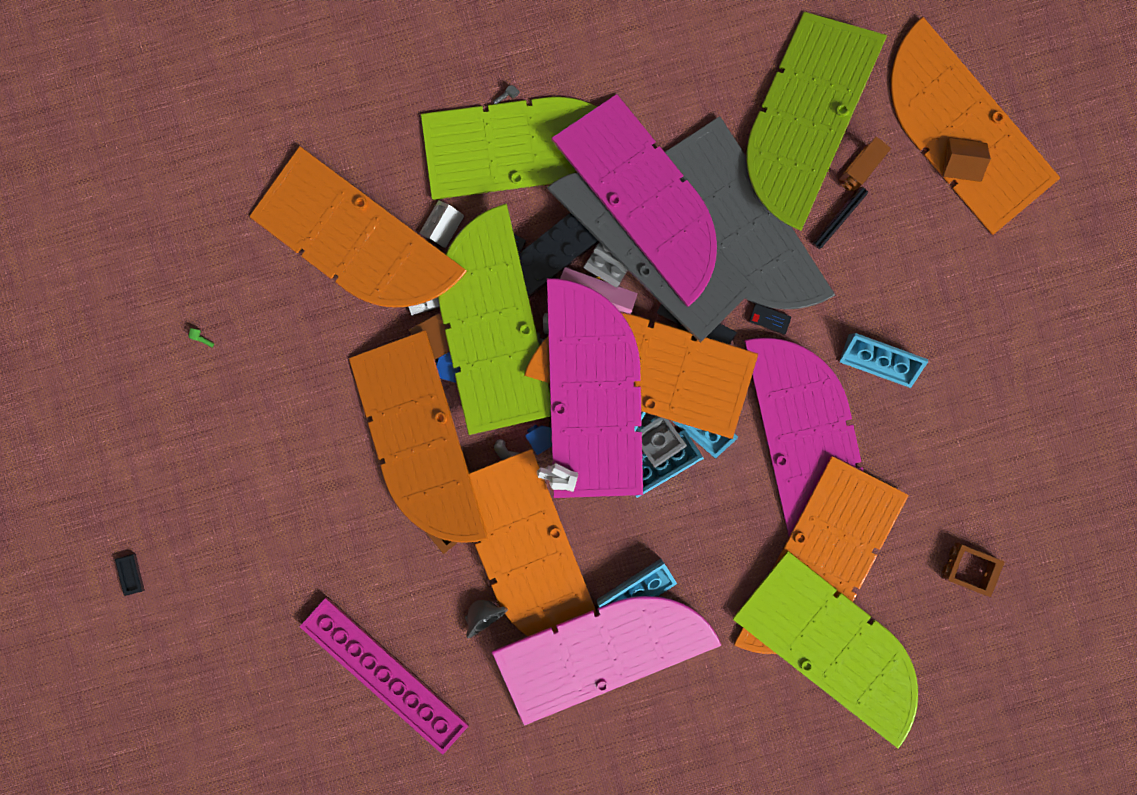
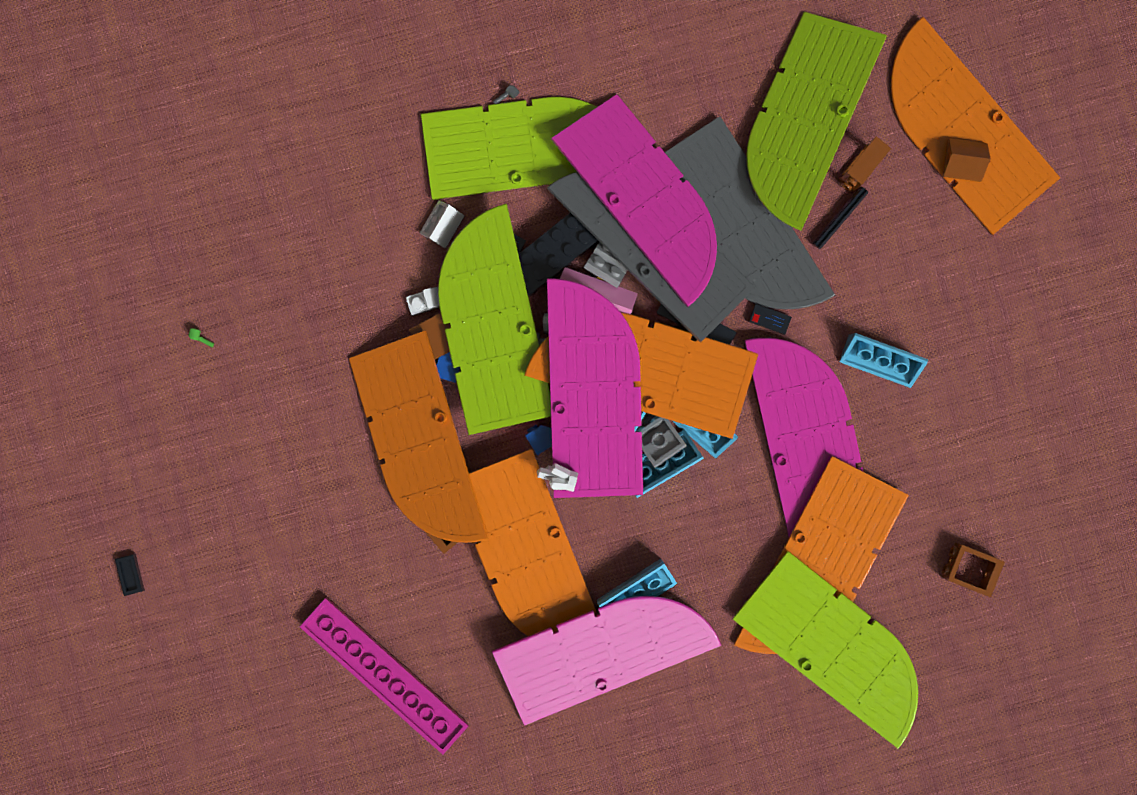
orange door [250,146,467,308] -> none
dark grey hat [465,600,508,638] -> none
light grey arm [494,439,519,460] -> none

